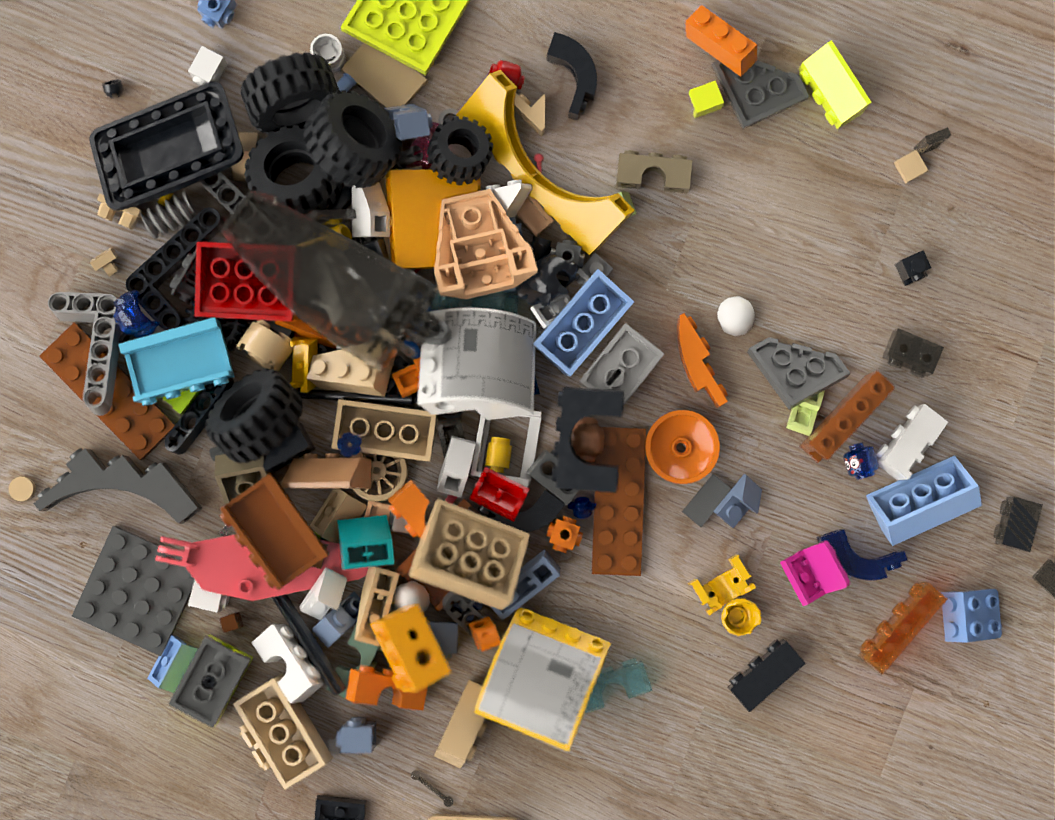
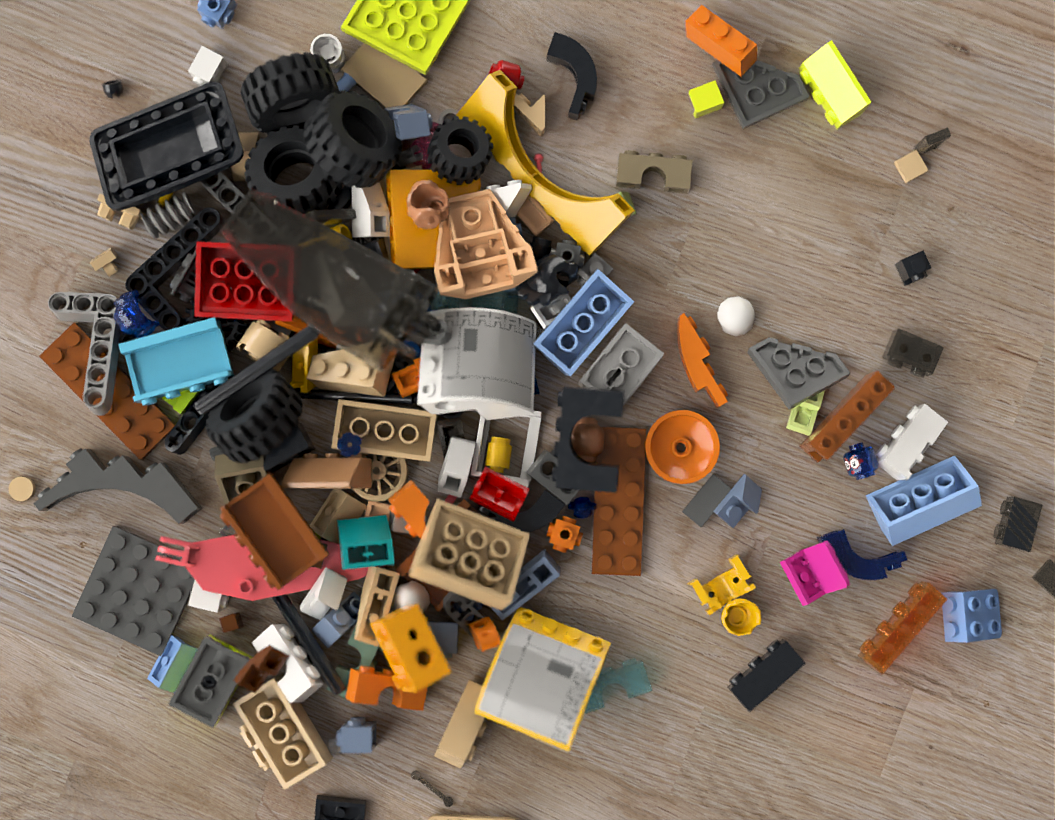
none -> black axle [195,325,319,415]
none -> reddish brown slope [234,645,289,693]
none -> nougat hair [407,180,450,229]

